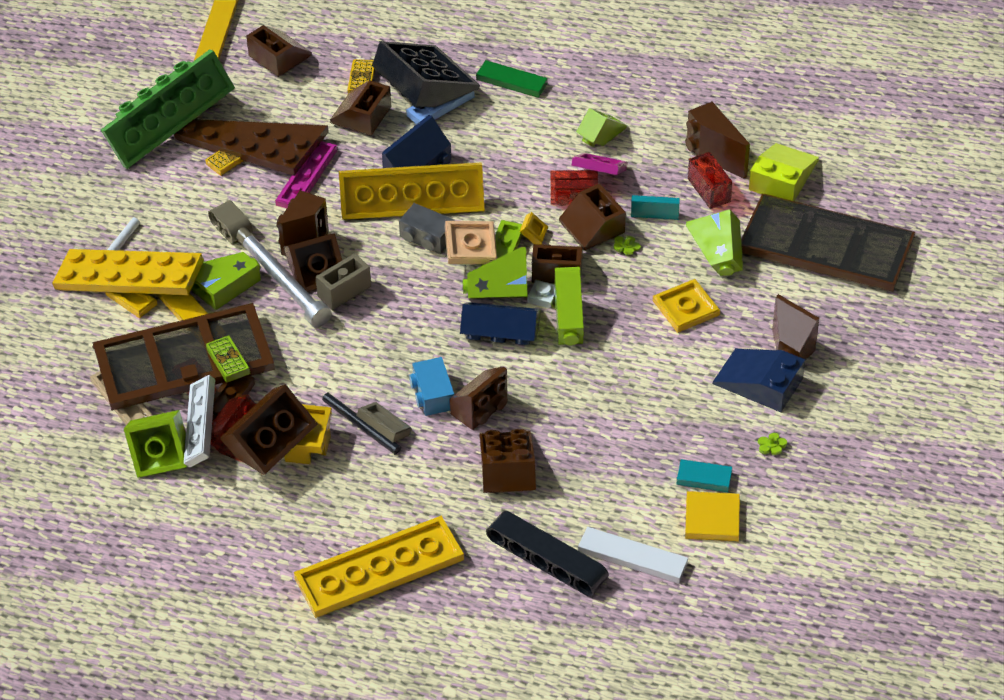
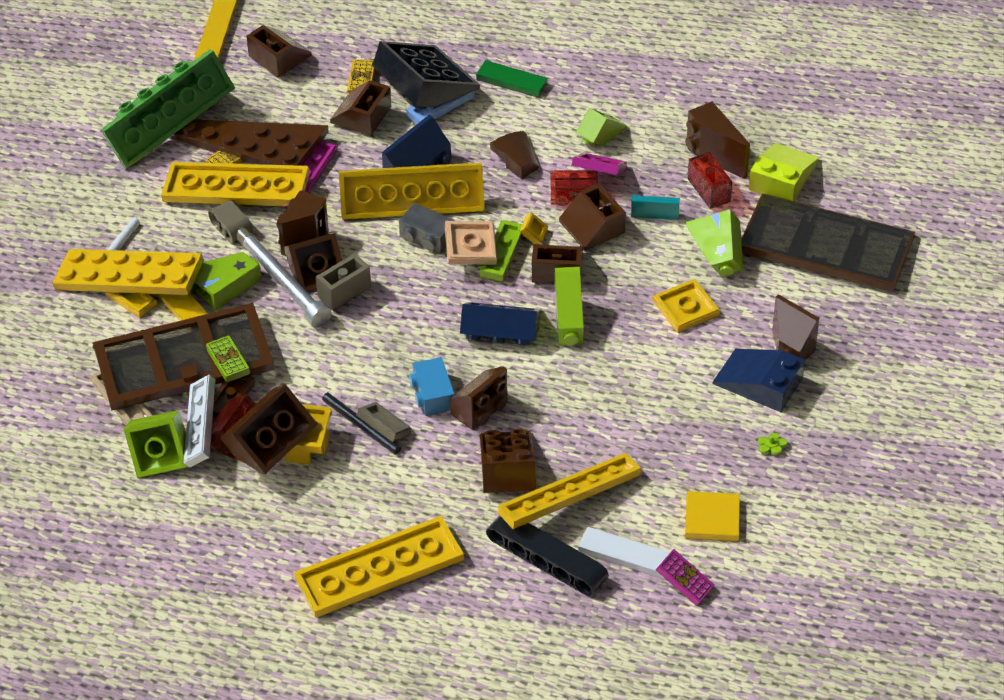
lime slope [463,247,527,299] -> none
white plate [528,280,555,309] -> none
lime plant [613,236,641,255] -> none
teal tile [676,459,732,492] -> none
none -> yellow plate [161,162,310,206]
none -> reddish brown slope [490,131,539,180]
none -> yellow plate [498,453,641,529]
none -> dark pink tile [656,549,715,606]

